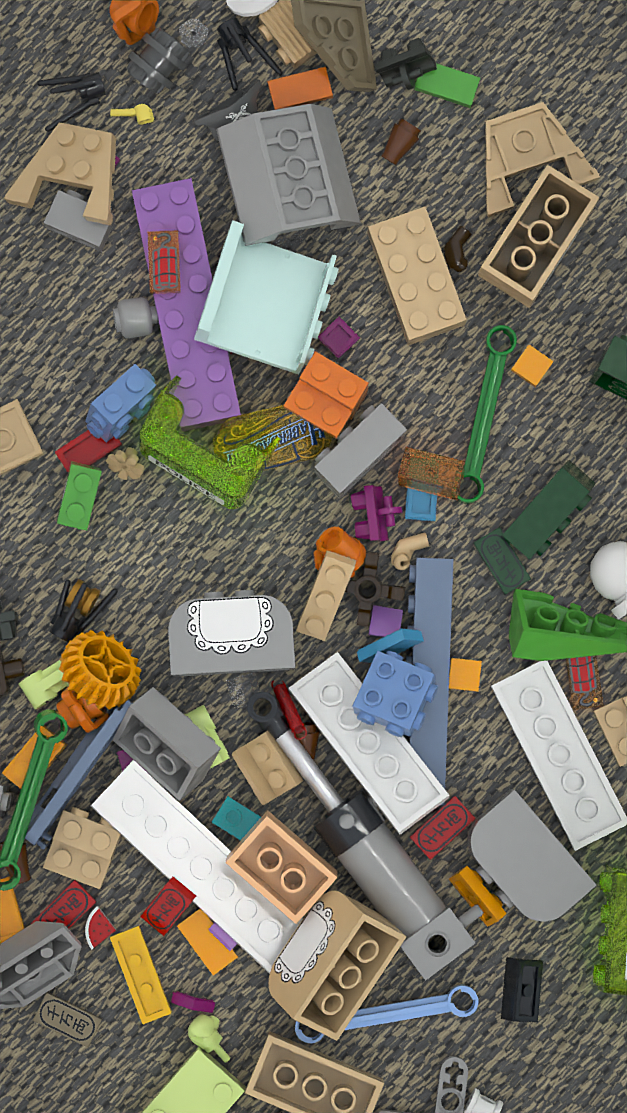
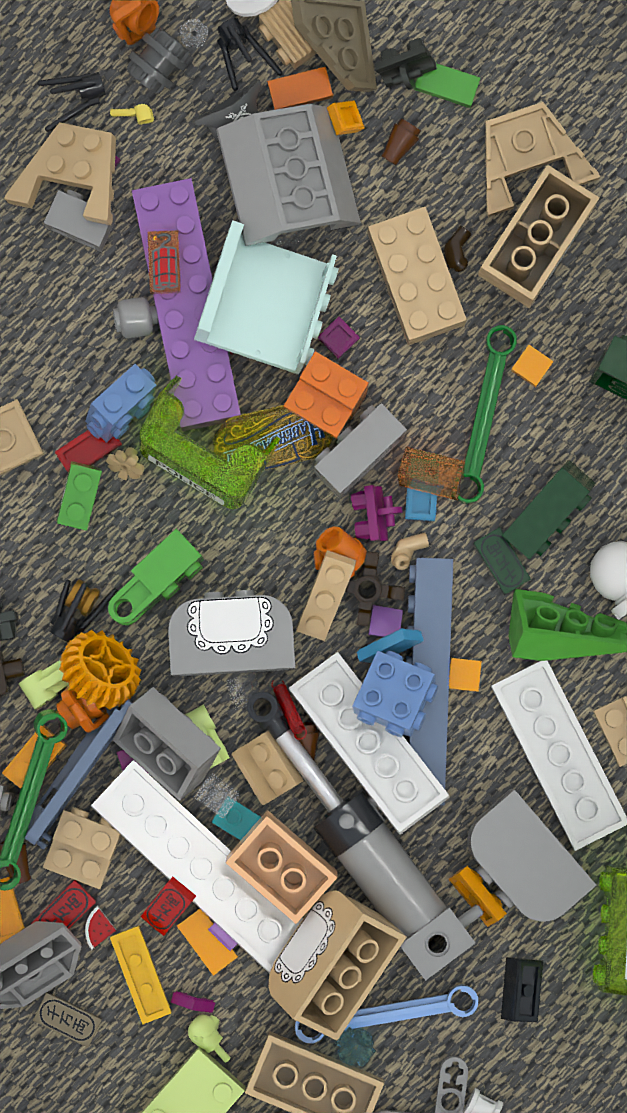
red tile [410,796,476,860] -> none
tile [565,655,604,710] -> none
none -> bright green brick [108,529,204,626]
none -> clear panel [193,772,242,818]
none -> light orange tile [327,100,364,135]
none -> clear light blue gear [335,1027,376,1067]

